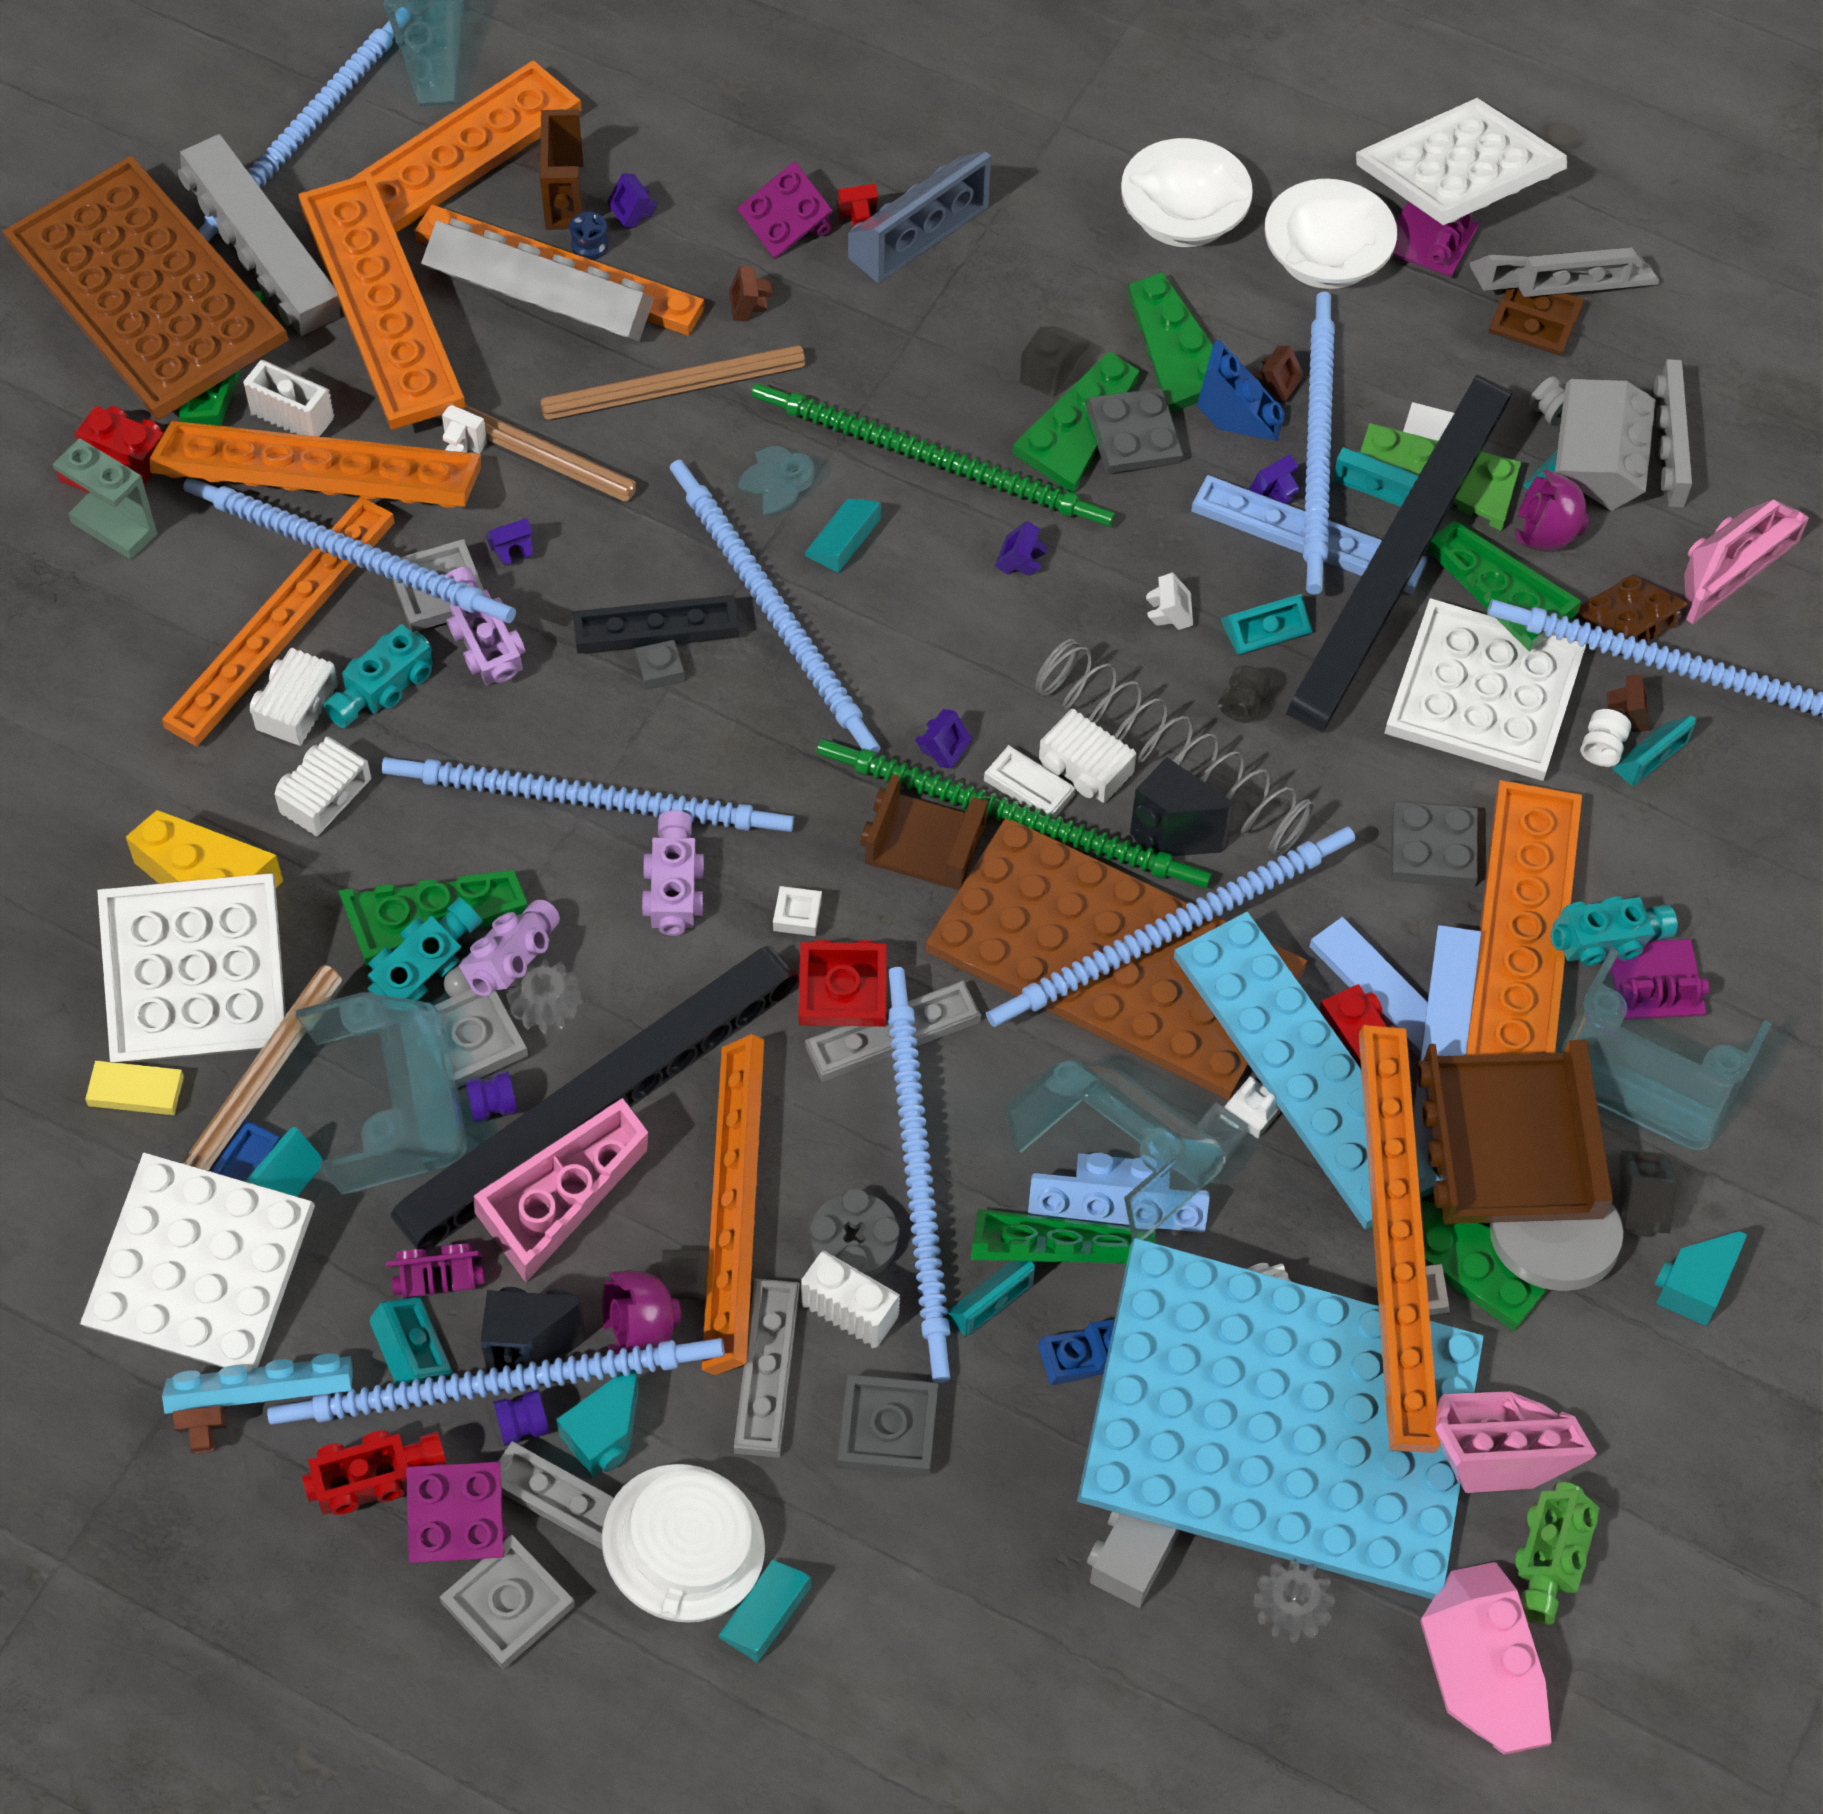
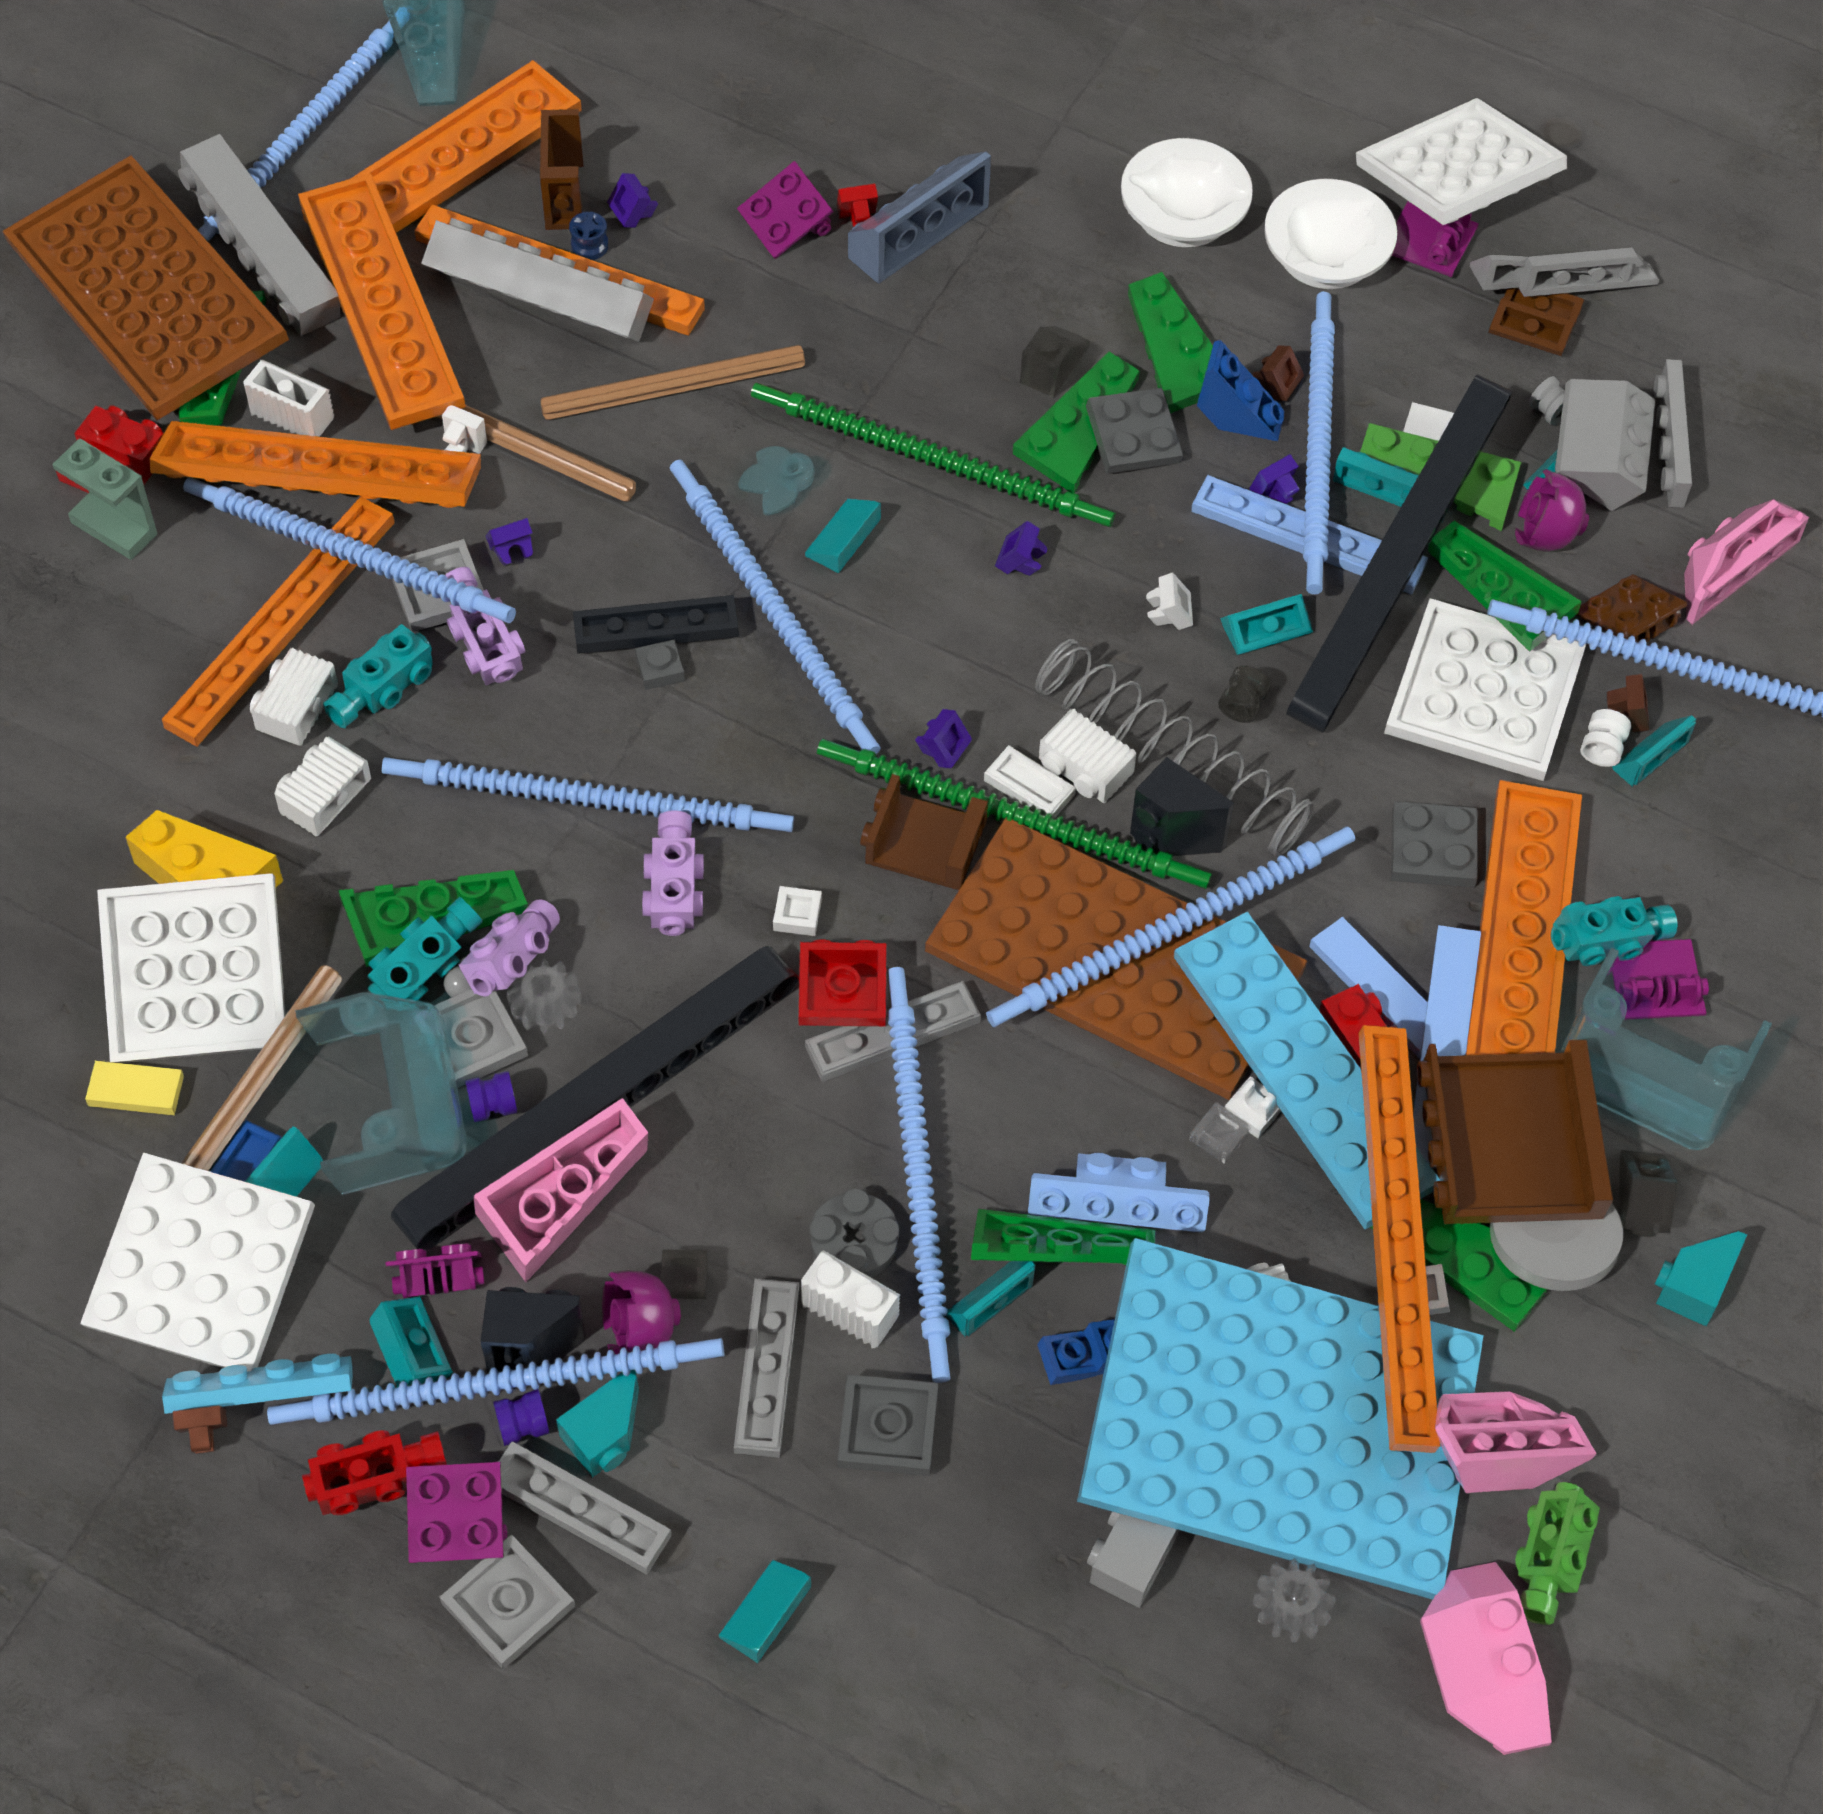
white piece [602,1464,765,1623] -> none
orange plate [702,1034,764,1375] -> none
copper tile [729,266,773,322] -> none
clear light blue windscreen [1005,1060,1223,1240] -> none

